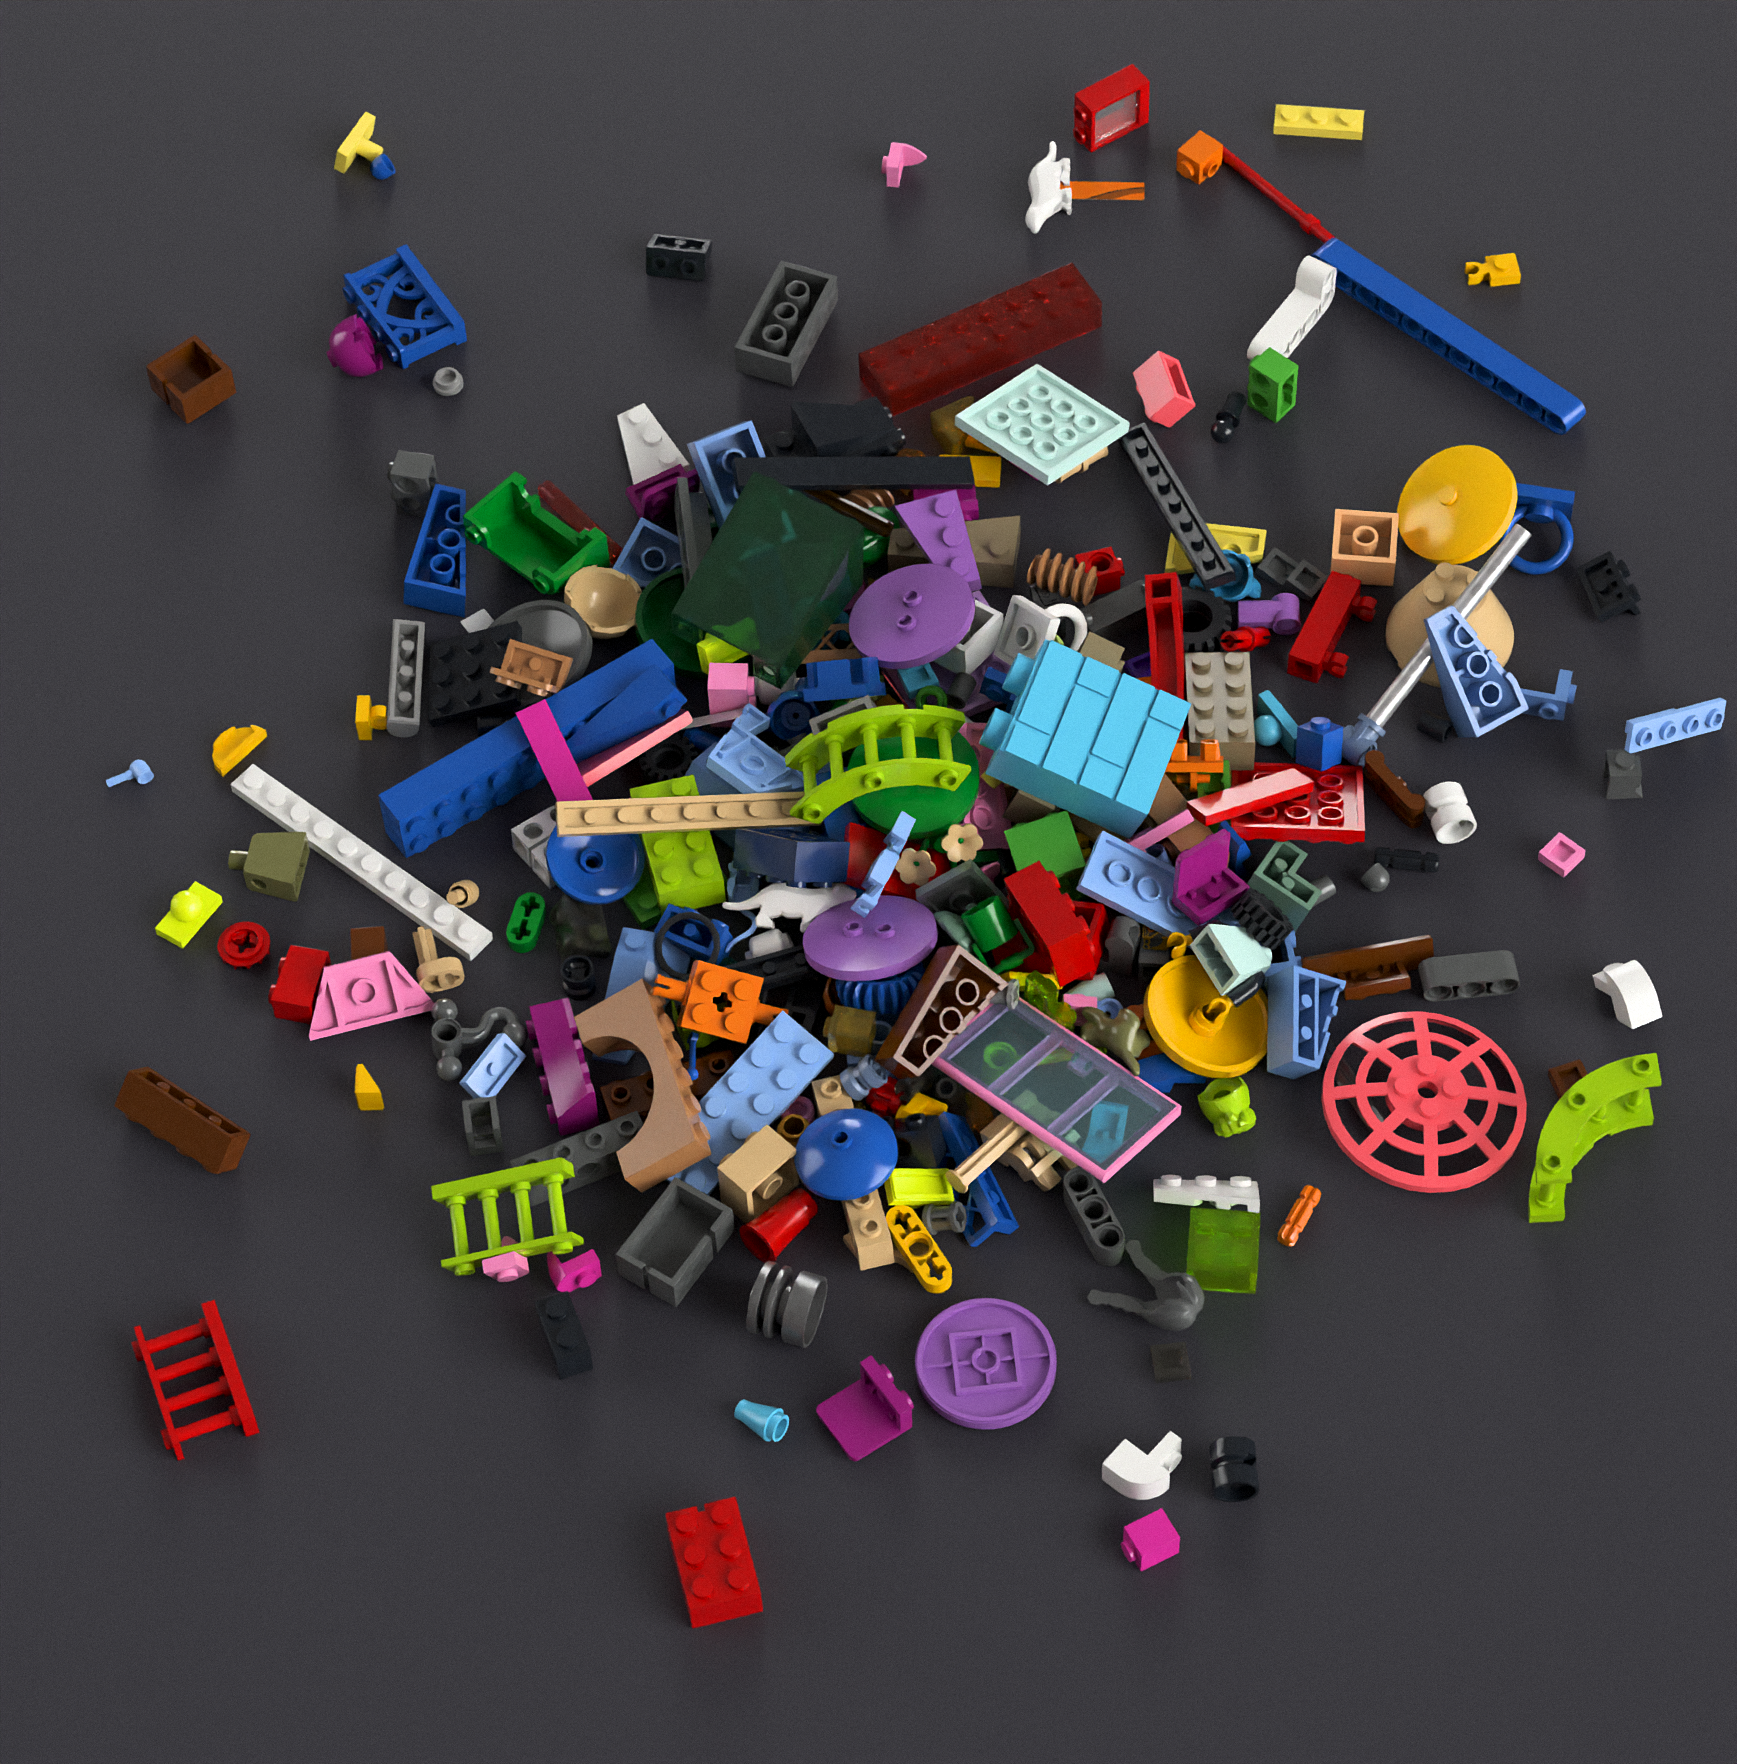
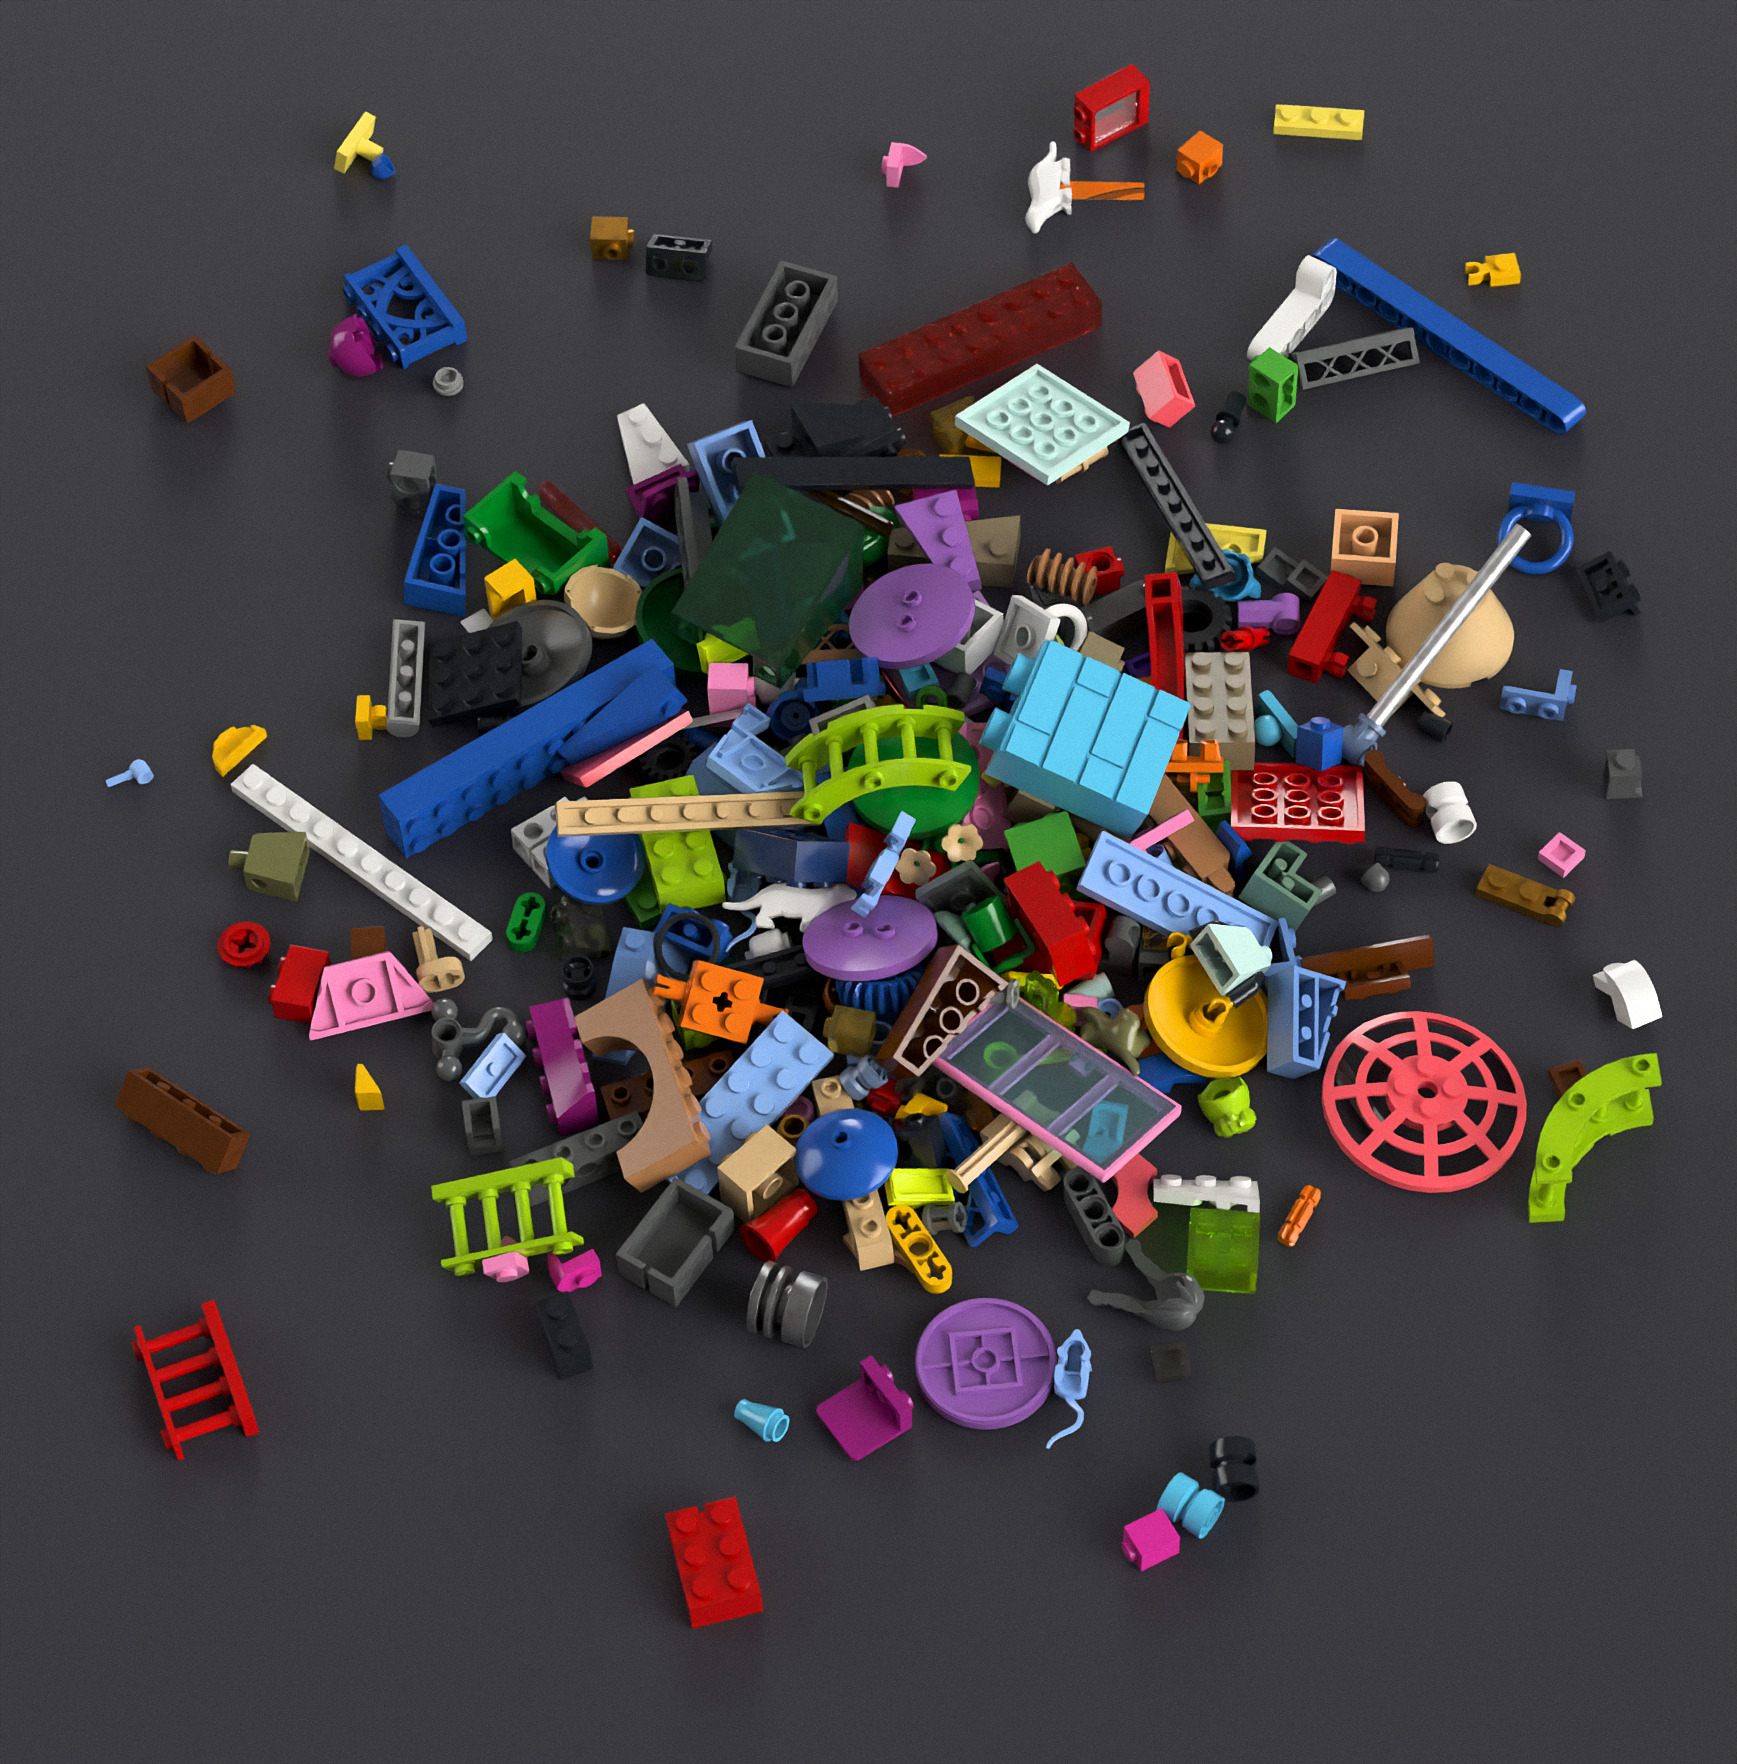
neon yellow tile [155,881,223,949] -> none
tan cylinder [446,880,479,908] -> none
medium nougat bracket [490,639,573,698] -> none
dark pink tile [516,699,593,802] -> none
blue hinge [687,1031,699,1081] -> none
white brick [1102,1431,1182,1500] -> none
magenta bracket [1172,829,1250,926] -> none
tile [1186,768,1314,826] -> none
red bar [1212,137,1335,244] -> none
black tyre [1230,888,1294,950] -> none
yellow dish [1397,445,1517,565] -> none
dark grey beam [1418,950,1520,1002] -> none
medium blue wedge [1424,605,1529,738] -> none
light blue bracket [1625,697,1726,753] -> none
none -> yellow panel [484,559,537,621]
none -> pearl gold brick [590,217,635,260]
none -> light blue animal [1046,1329,1092,1449]
none -> coral tile [1110,1153,1158,1239]
none -> medium azure wheel [1156,1472,1225,1539]
none -> dark grey fence [1289,327,1420,390]
none -> tan bracket [1347,622,1446,717]
none -> pearl gold plate [1475,864,1575,927]

